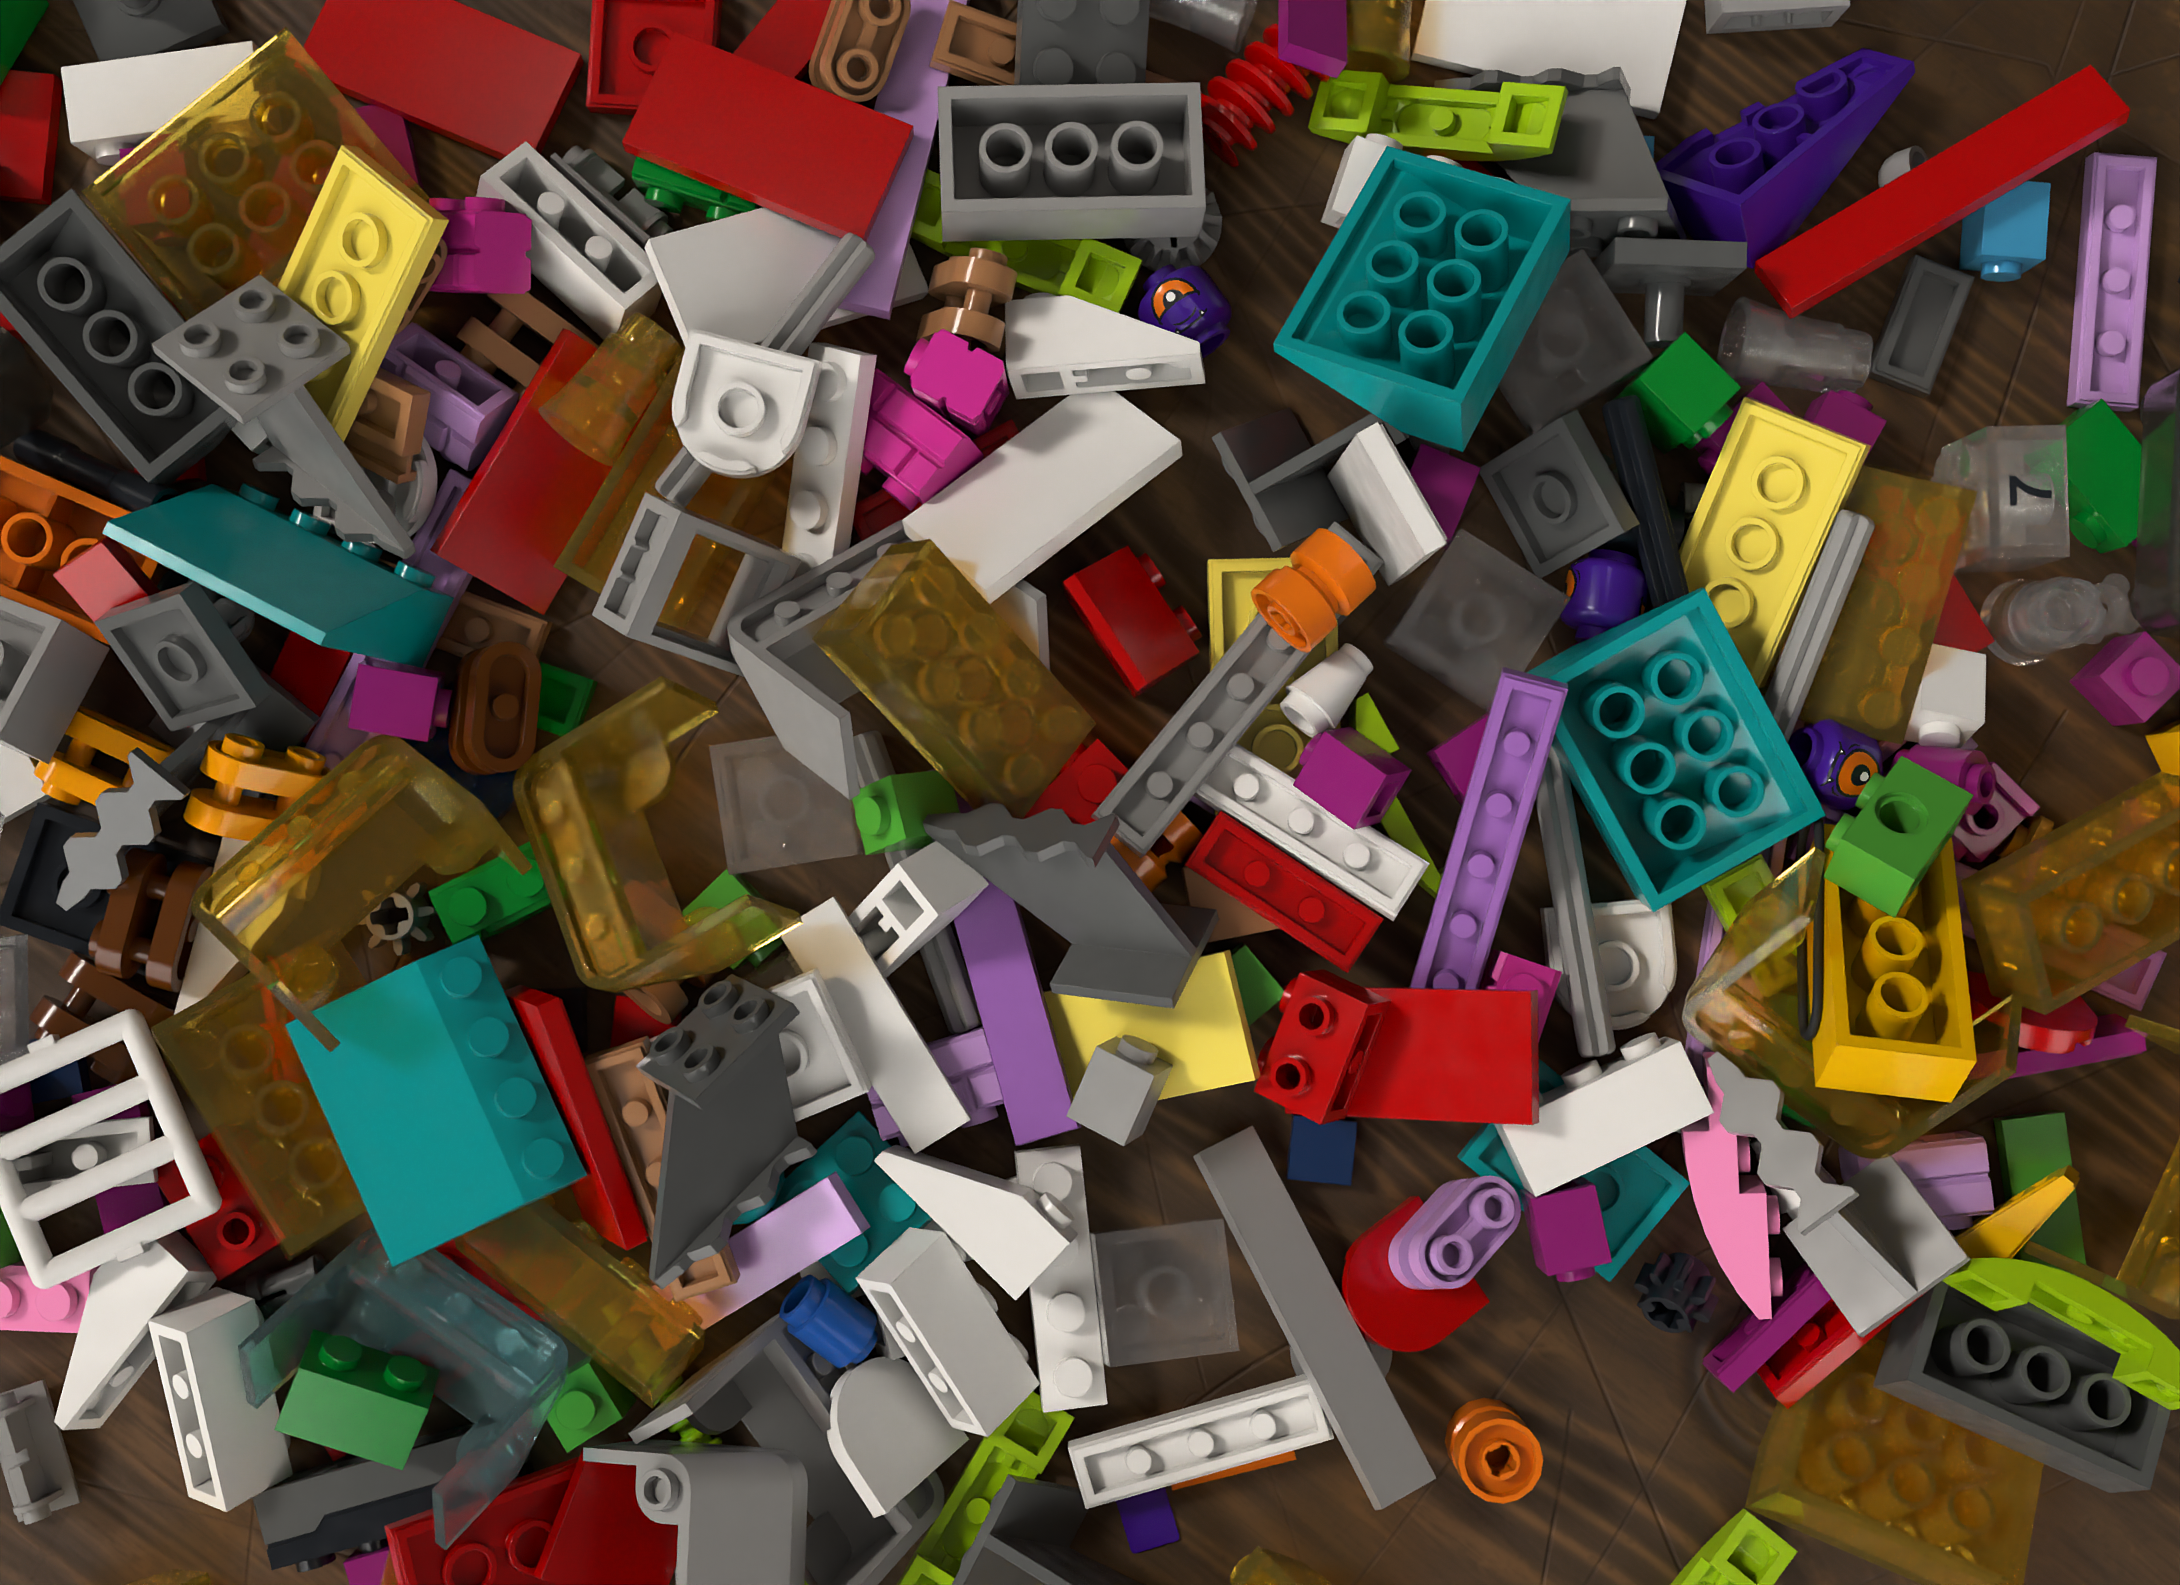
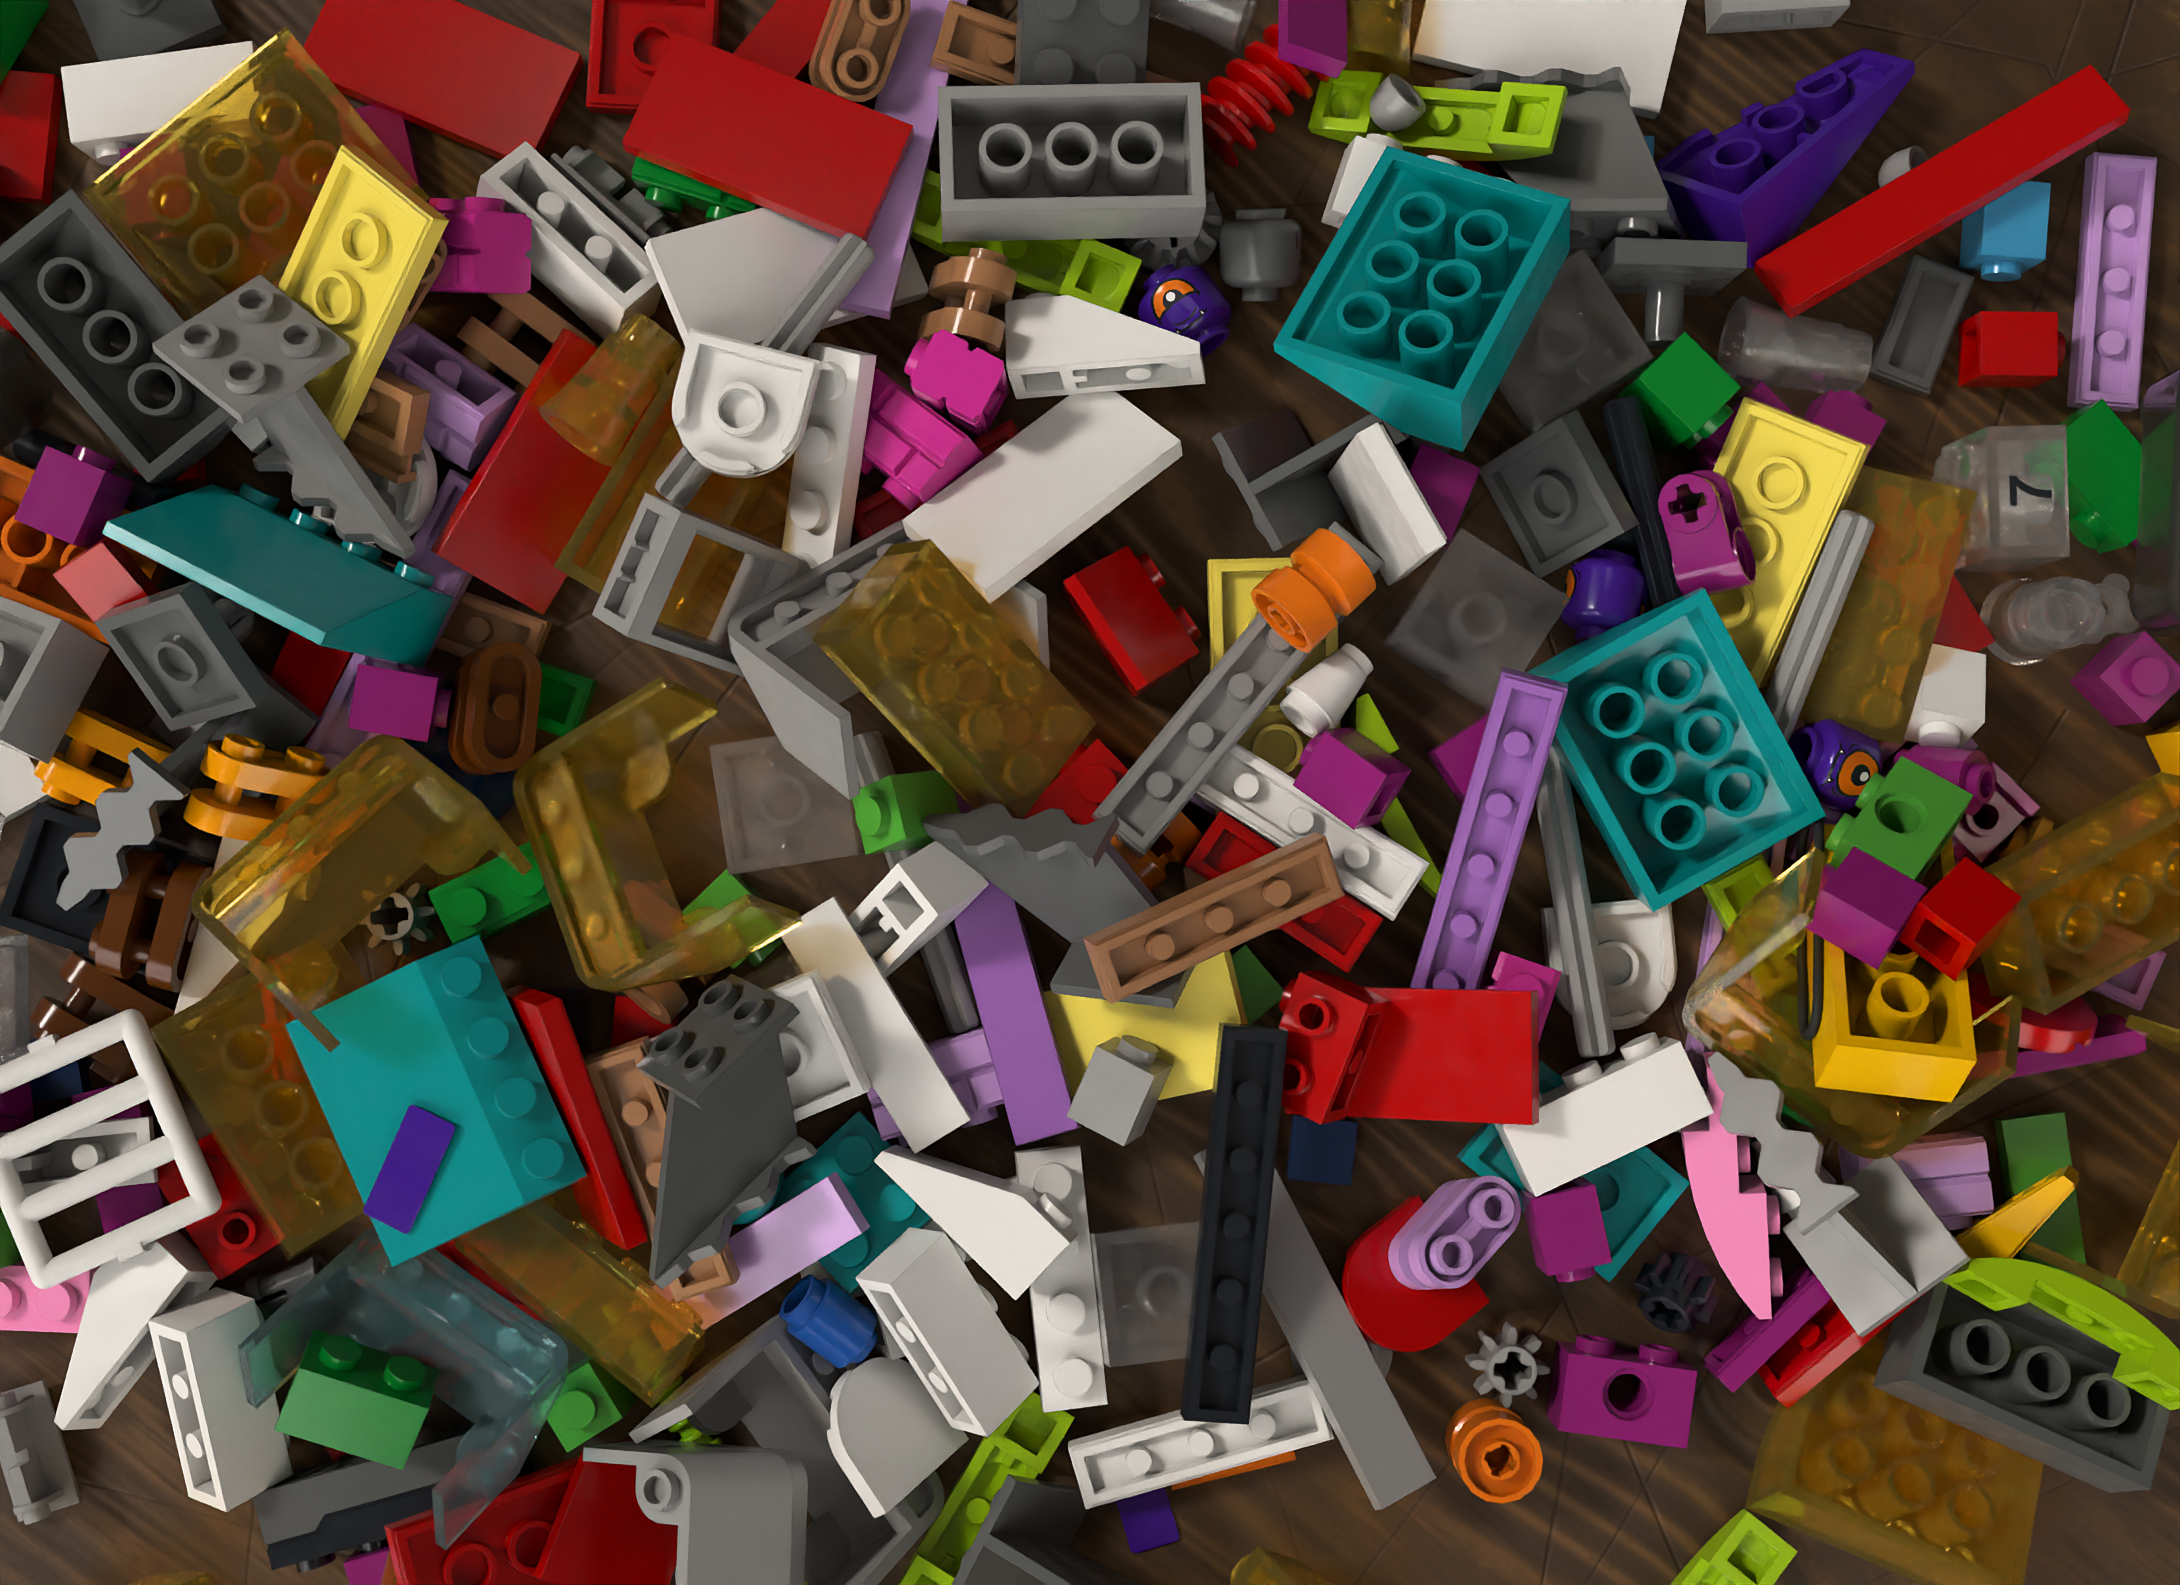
none -> magenta brick [14,444,135,549]
none -> dark purple sticker [363,1105,455,1234]
none -> medium nougat tile [1083,832,1345,1004]
none -> black tile [1180,1022,1288,1425]
none -> dark grey head [1220,208,1302,301]
none -> light grey hinge [1369,73,1427,131]
none -> light grey gear [1465,1321,1550,1408]
none -> magenta brick [1546,1334,1697,1449]
none -> magenta piece [1658,469,1757,596]
none -> magenta brick [1805,846,1927,970]
none -> red brick [1899,857,2023,981]
none -> red brick [1958,311,2066,388]

